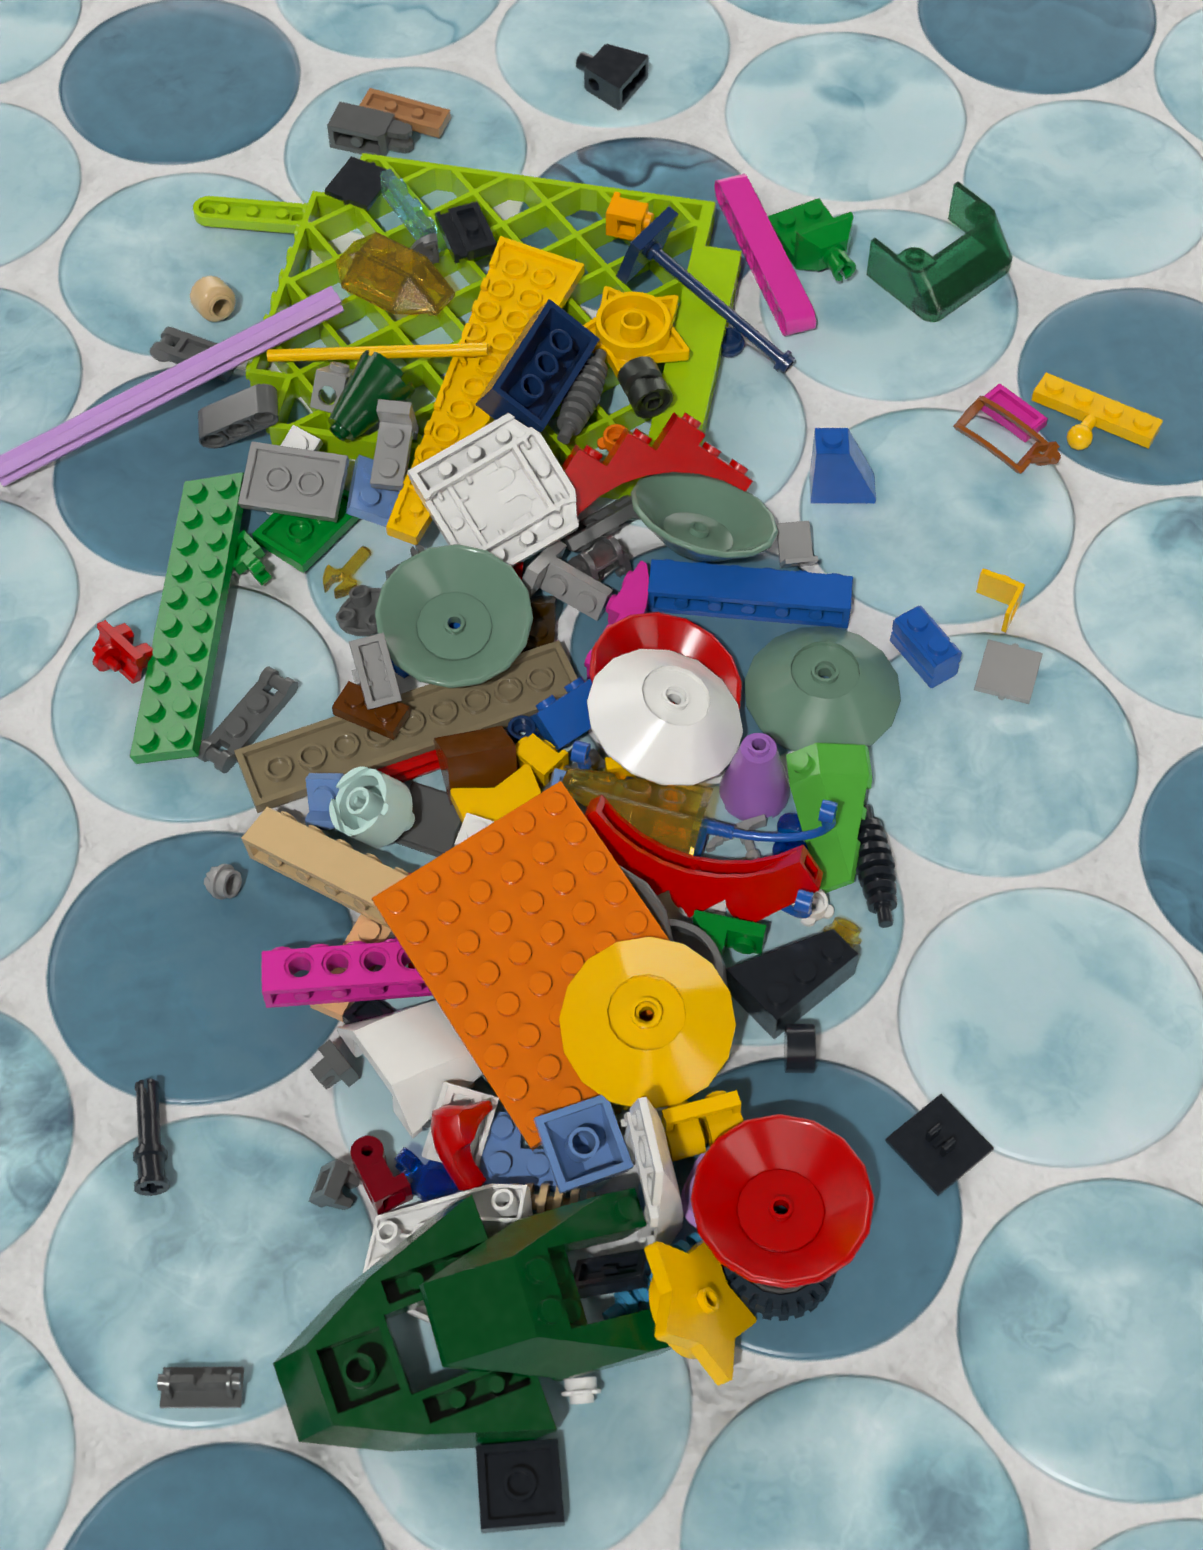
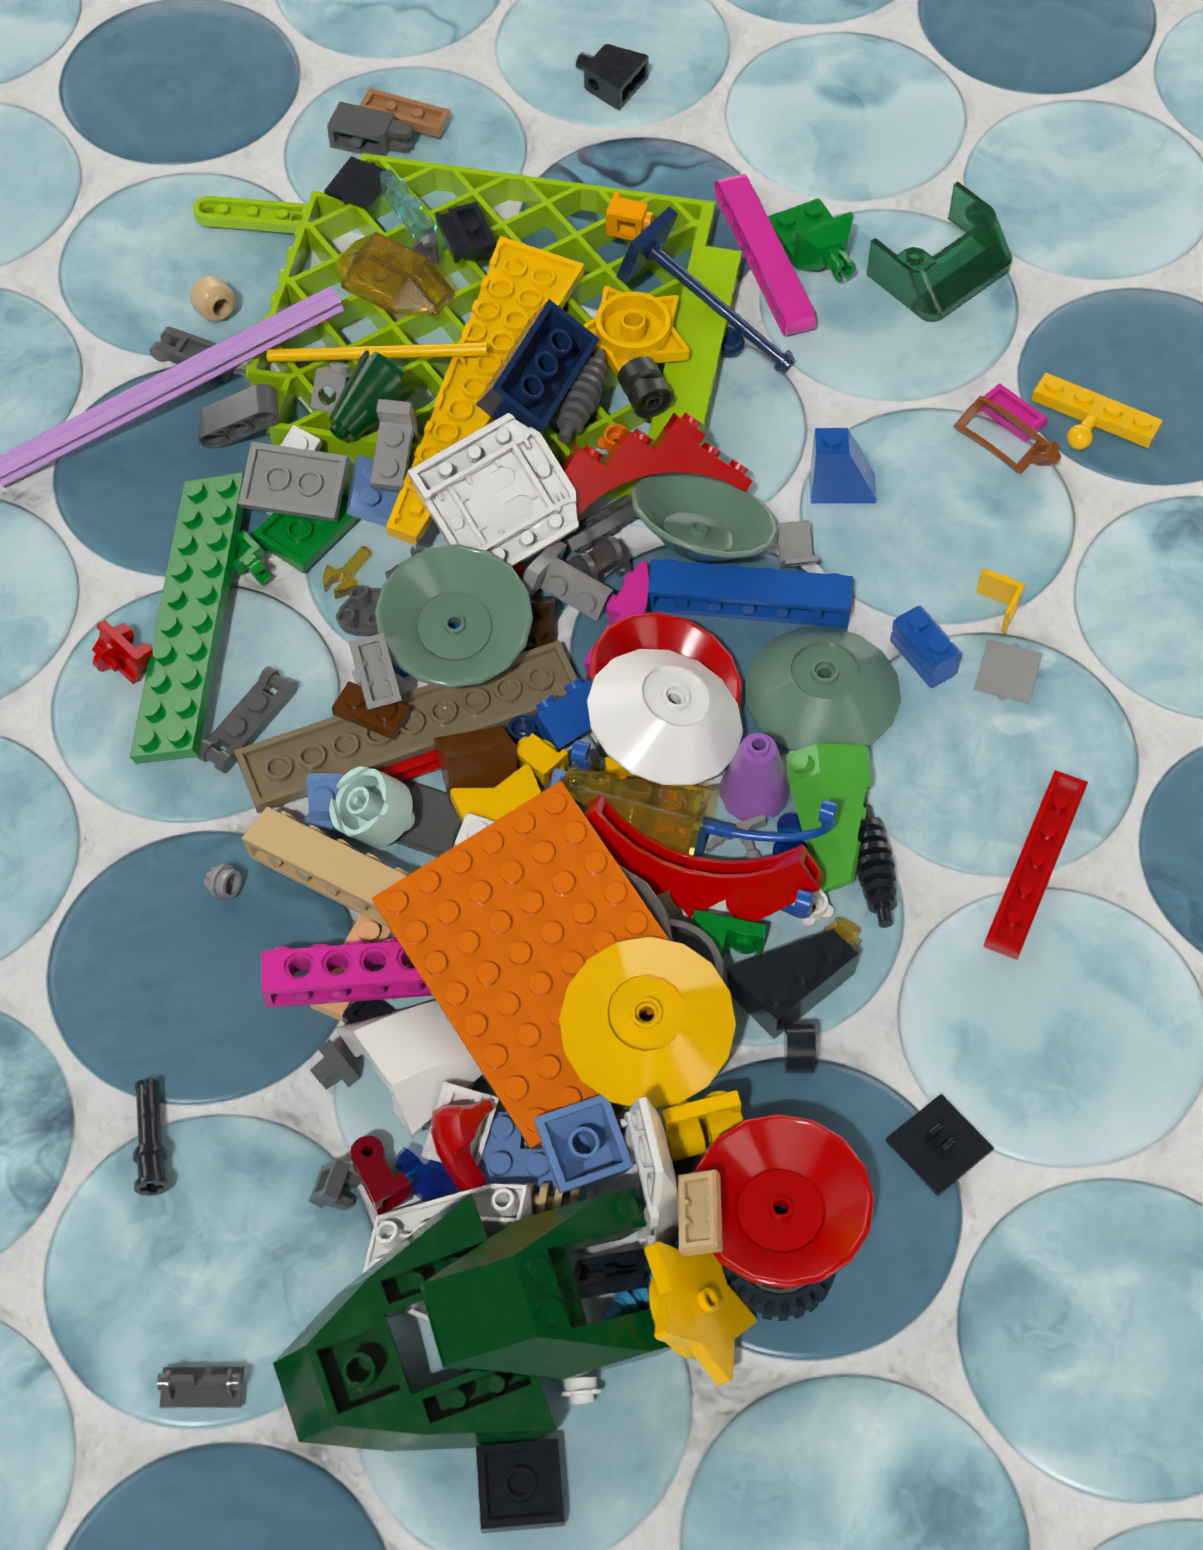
none -> tan plate [678,1170,722,1257]
none -> red tile [983,770,1088,960]

